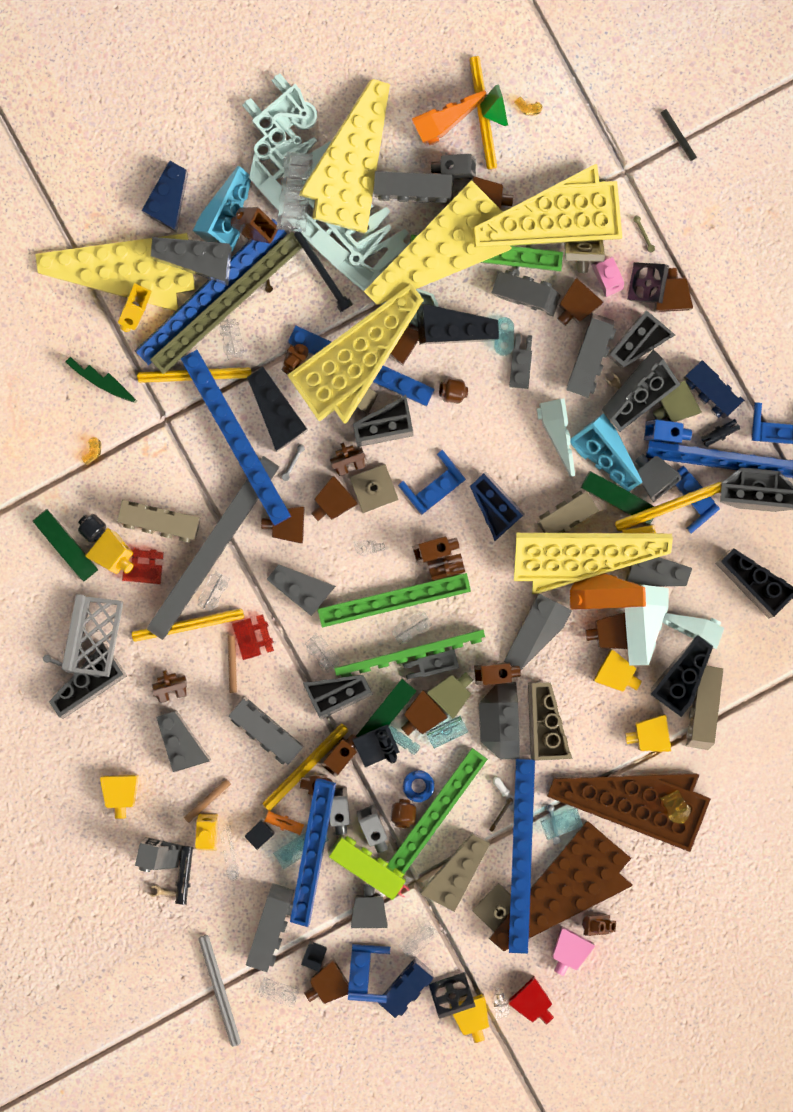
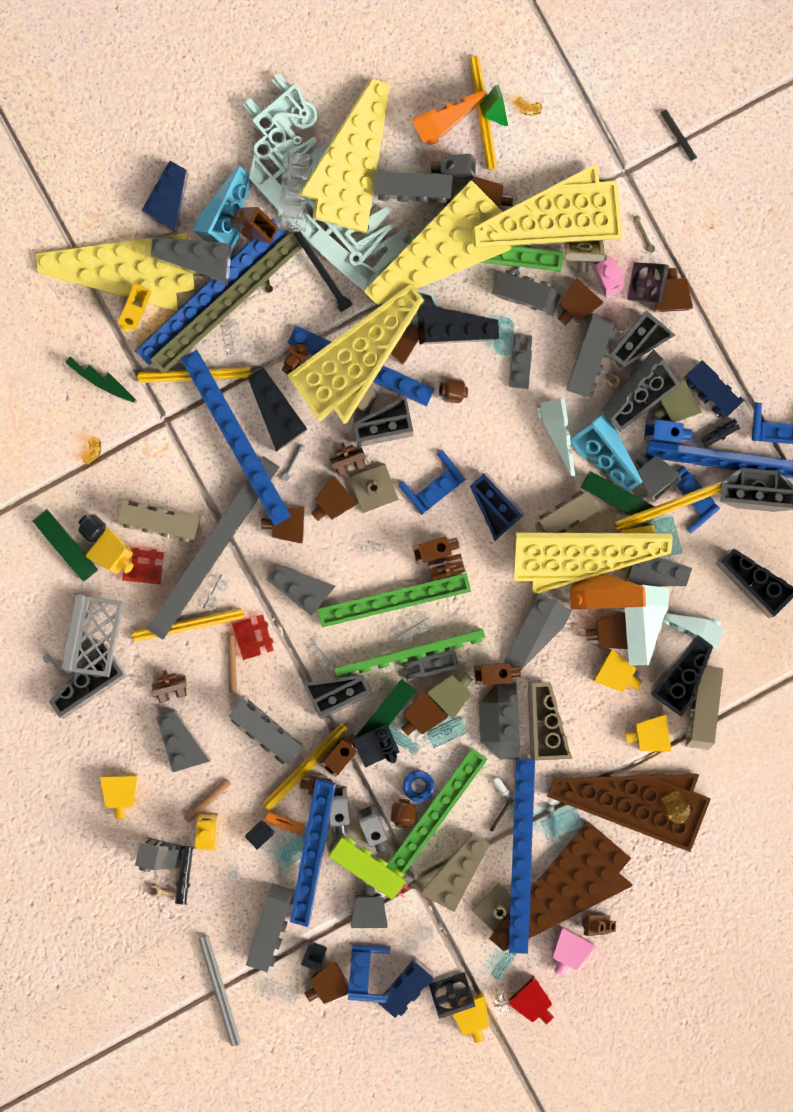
none -> clear light blue axle [491,949,518,980]
none -> clear light blue plate [654,516,683,558]

